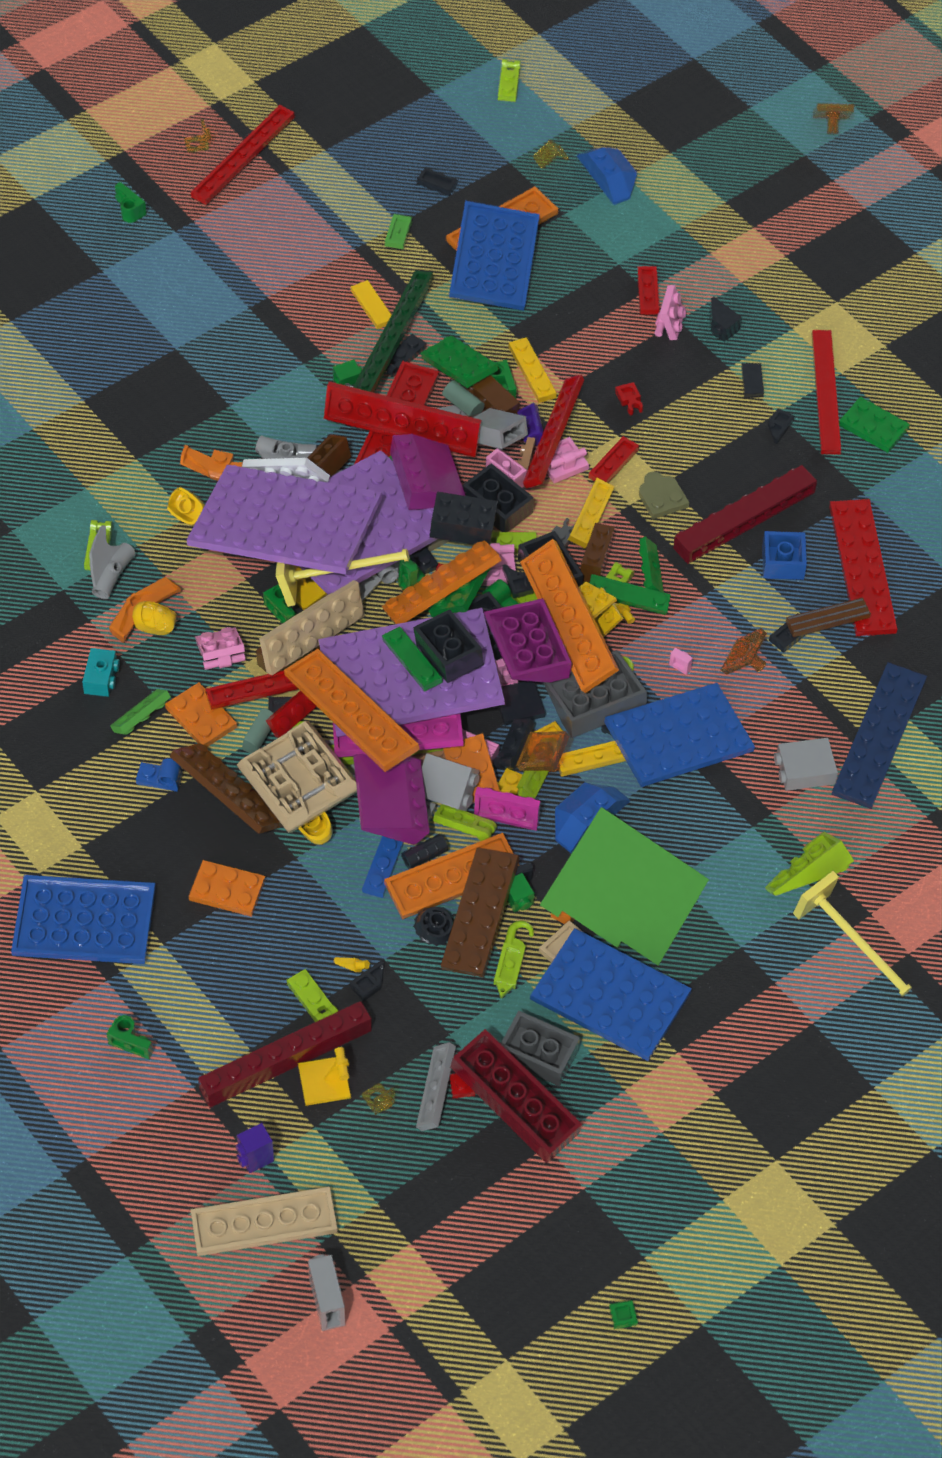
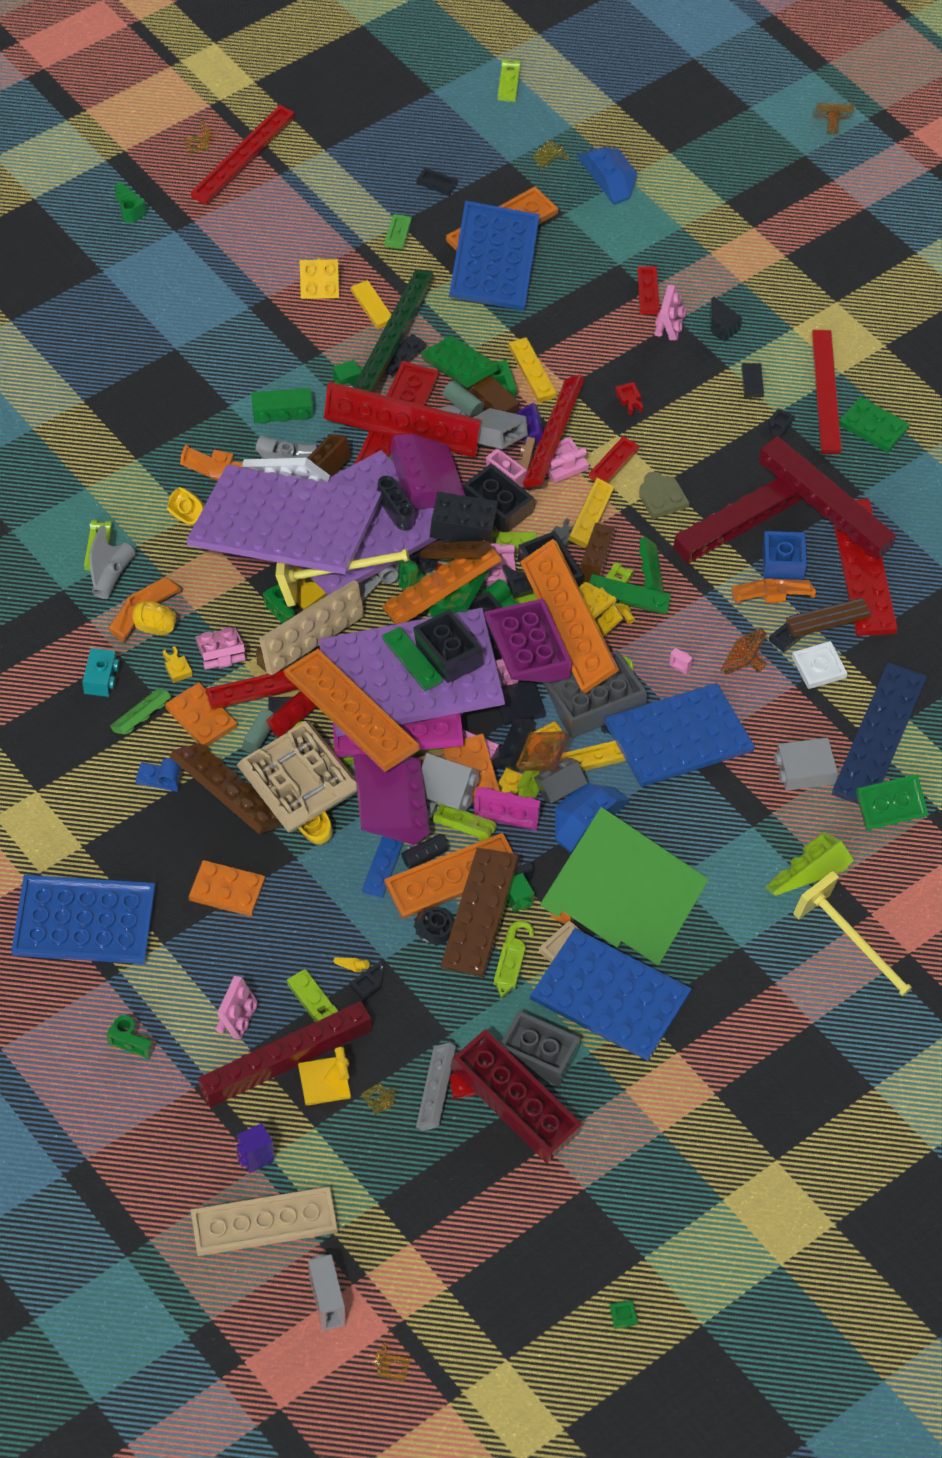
none -> yellow plate [163,646,192,683]
none -> bright pink plate [215,976,258,1039]
none -> green brick [251,388,313,423]
none -> yellow plate [300,258,339,299]
none -> clear yellow bracket [374,1343,410,1382]
none -> black beam [377,475,415,530]
none -> reddish brown tile [420,541,492,559]
none -> dark grey brick [534,757,587,803]
none -> orange plate [731,578,816,604]
none -> dark red brick [758,436,896,560]
none -> white plate [792,641,847,689]
none -> green plate [855,774,929,831]

